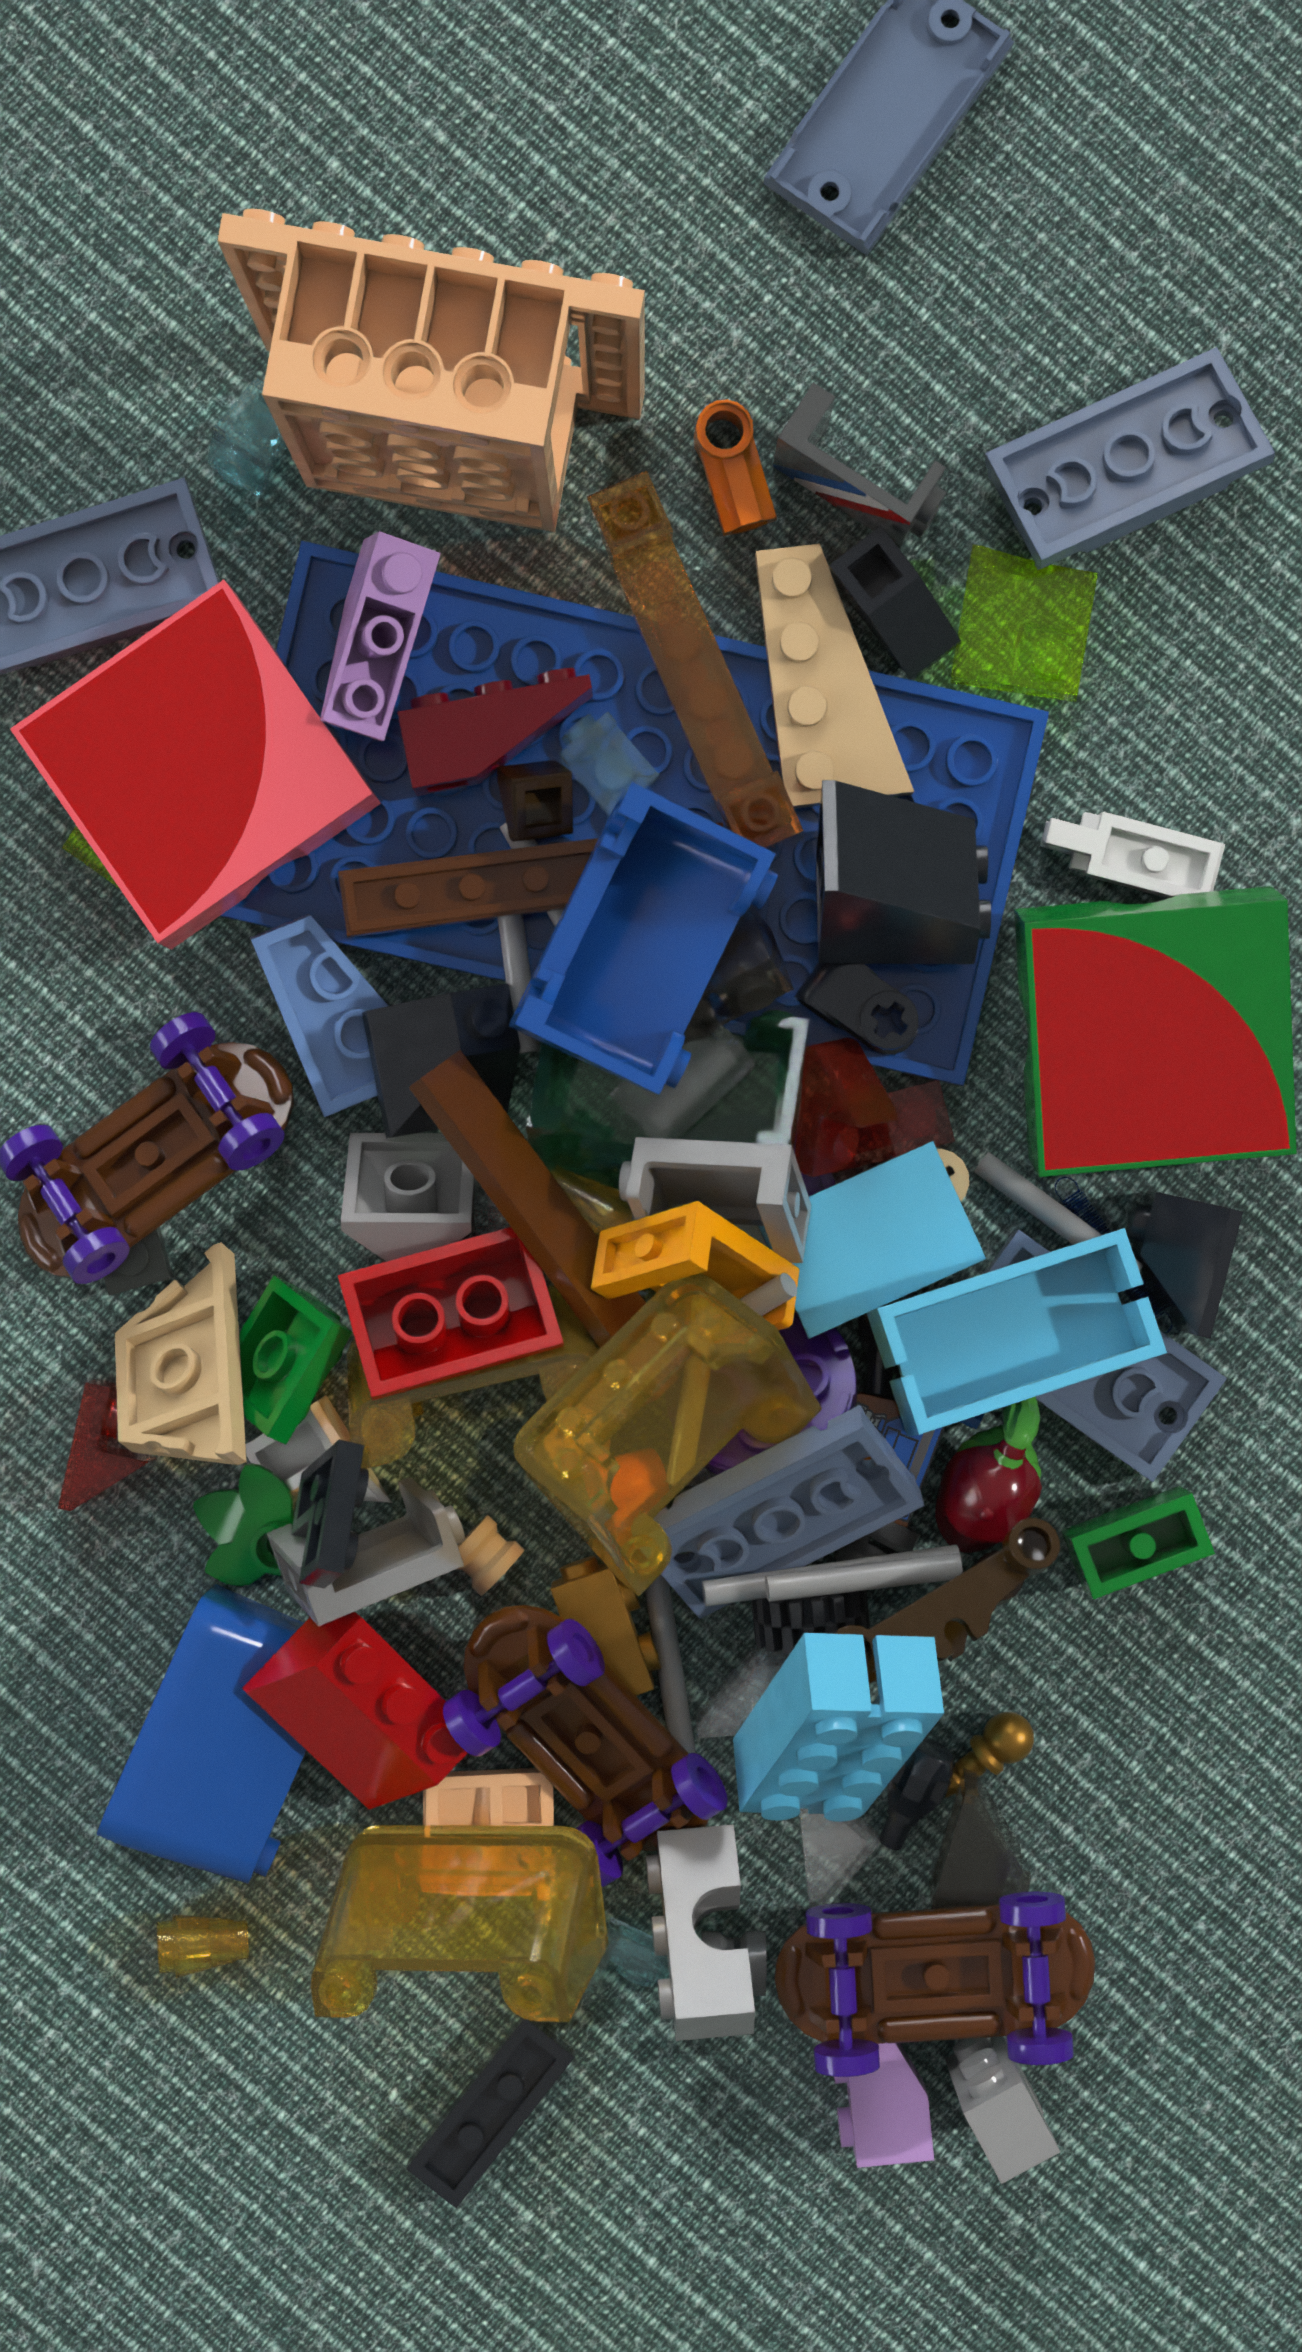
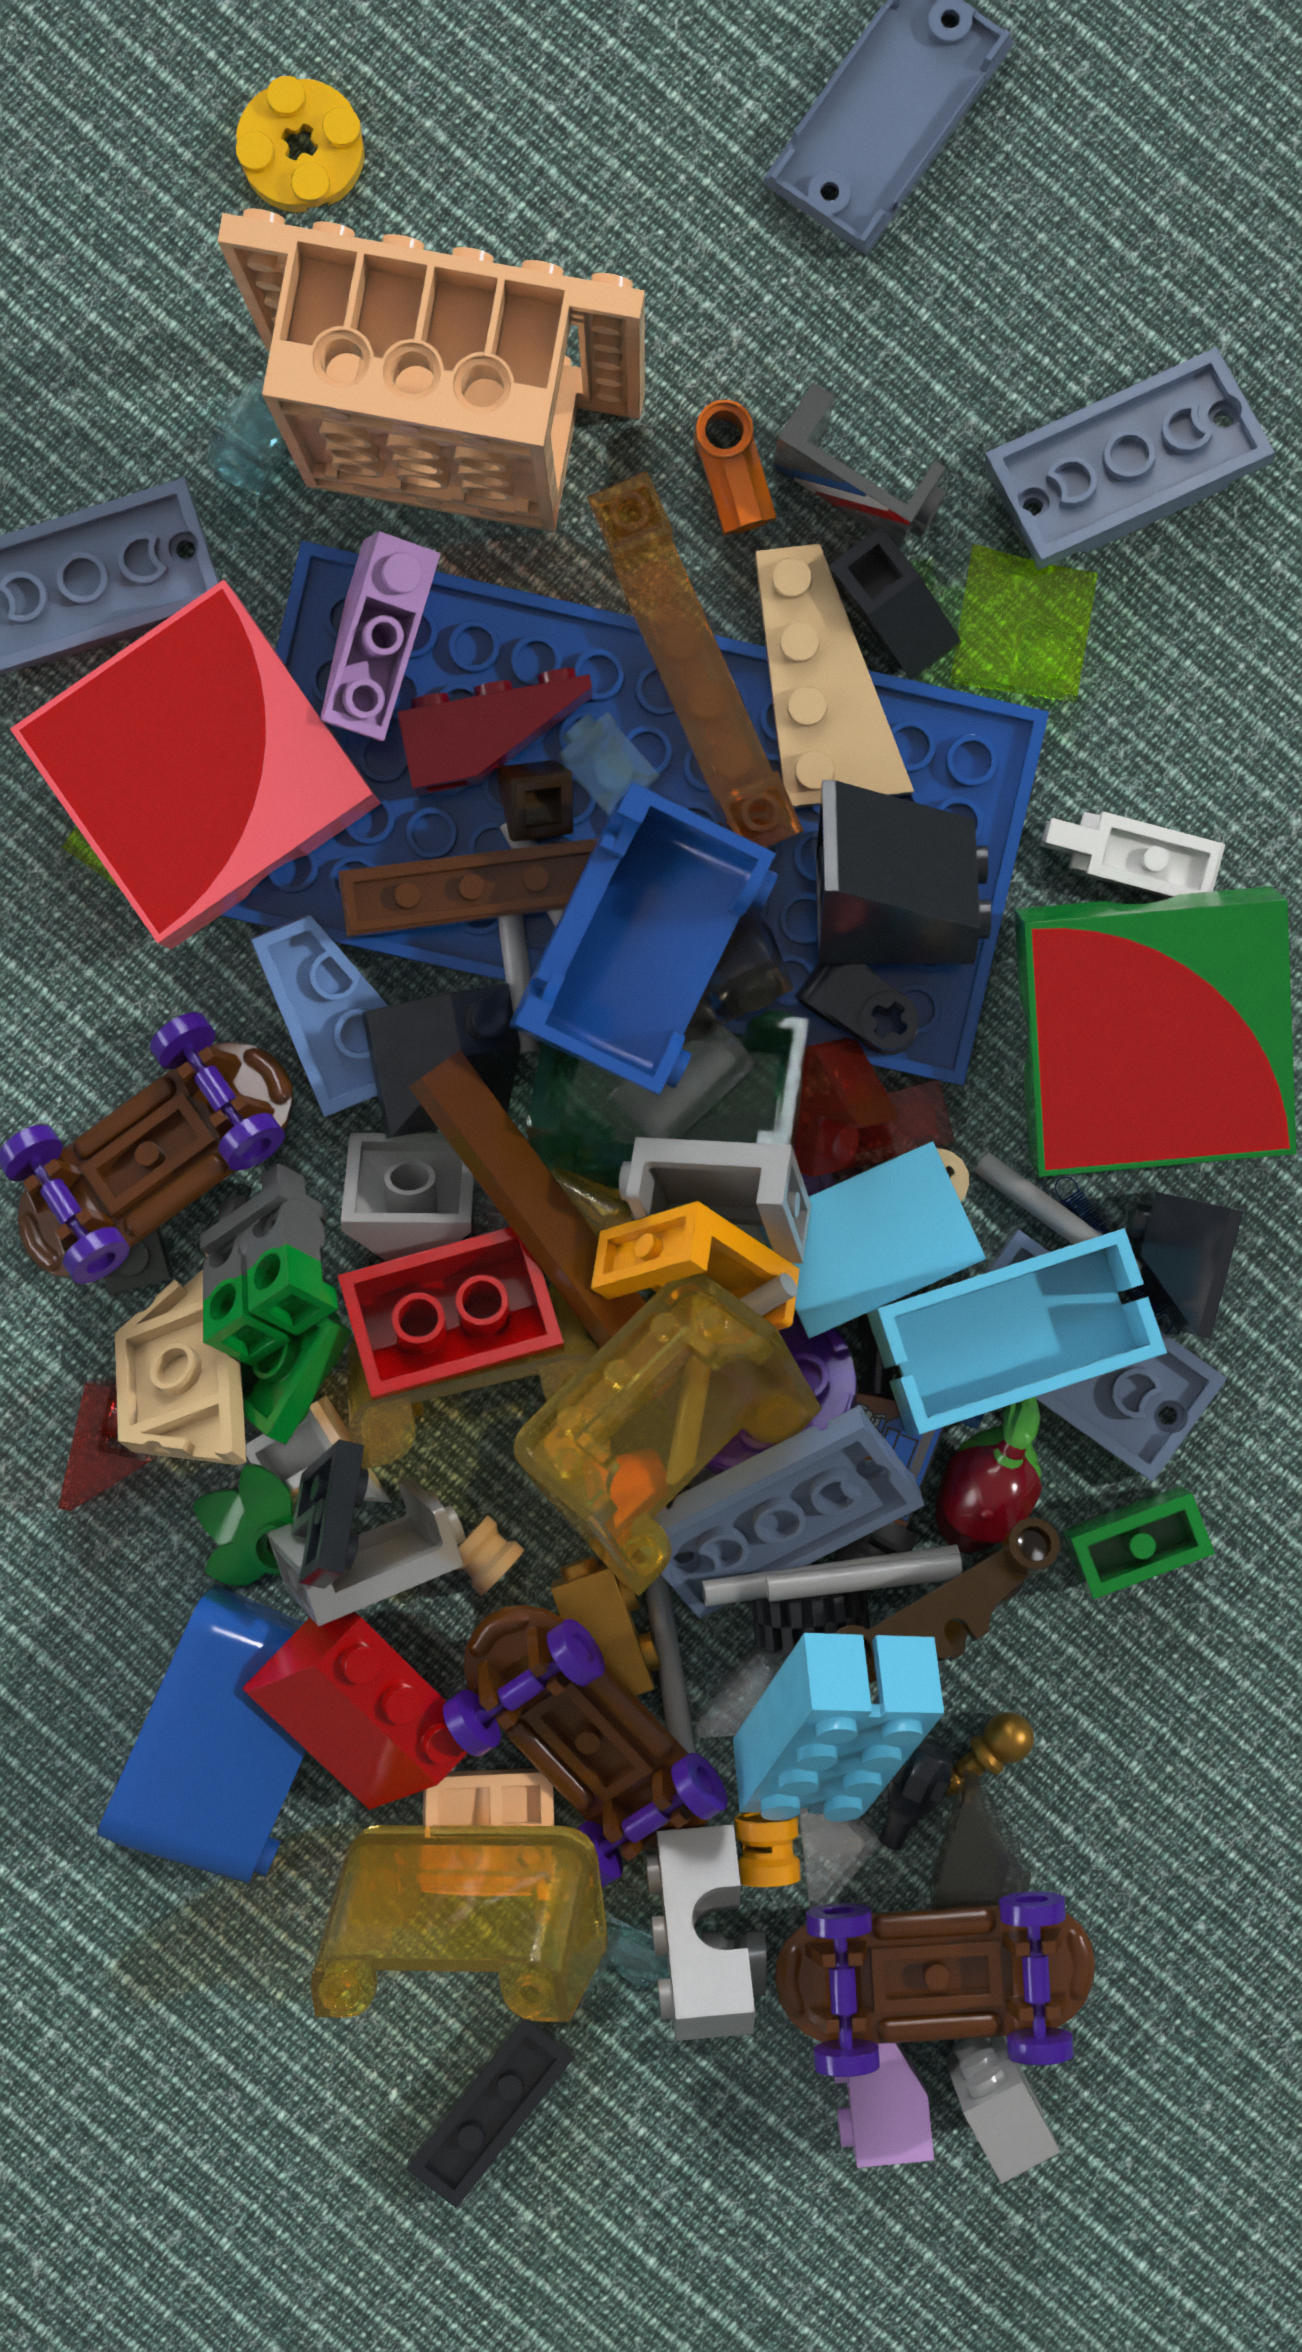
clear yellow cone [156,1914,249,1979] -> none
none -> hips [200,1164,338,1366]
none -> yellow plate [236,76,365,213]
none -> light orange wheel [735,1812,801,1887]

